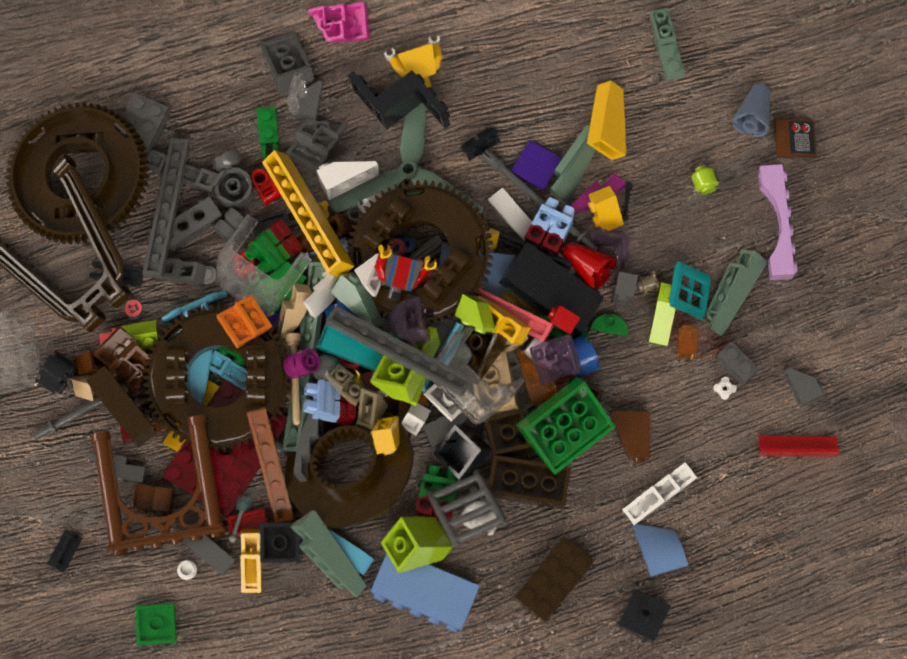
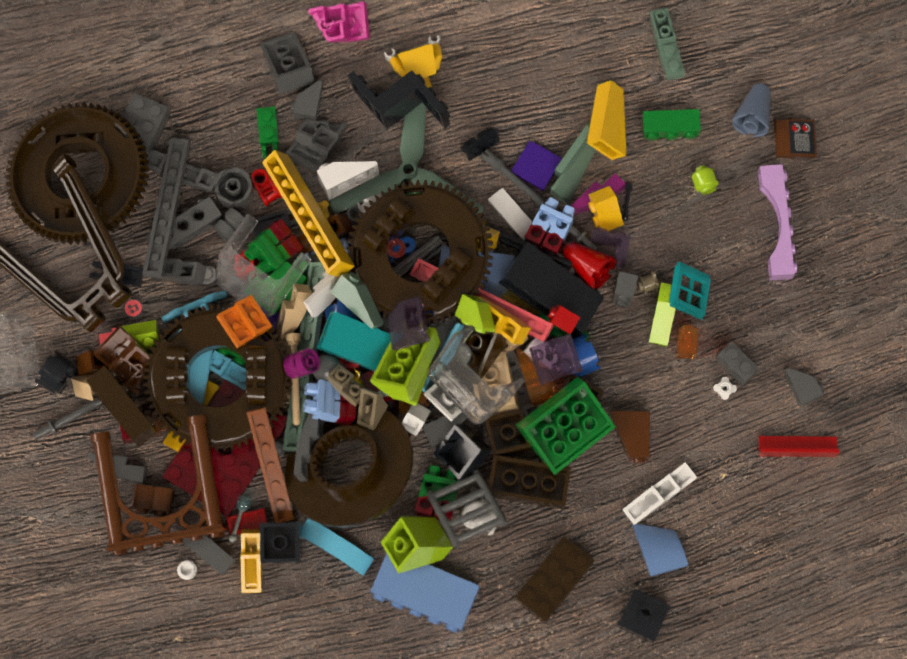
black hinge [47,529,83,573] -> none
green plate [135,603,177,646] -> none
dark grey hair [213,147,241,172] -> none
clear plate [286,71,307,115] -> none
sand green wedge [291,510,366,598] -> none
dark grey plate [326,306,473,397] -> none
white slope [354,254,381,297] -> none
yellow slope [371,416,400,455] -> none
torso [374,245,437,301] -> none
green plate [590,314,628,337] -> none
sand green wedge [706,249,767,336] -> none
none -> green brick [642,109,701,141]

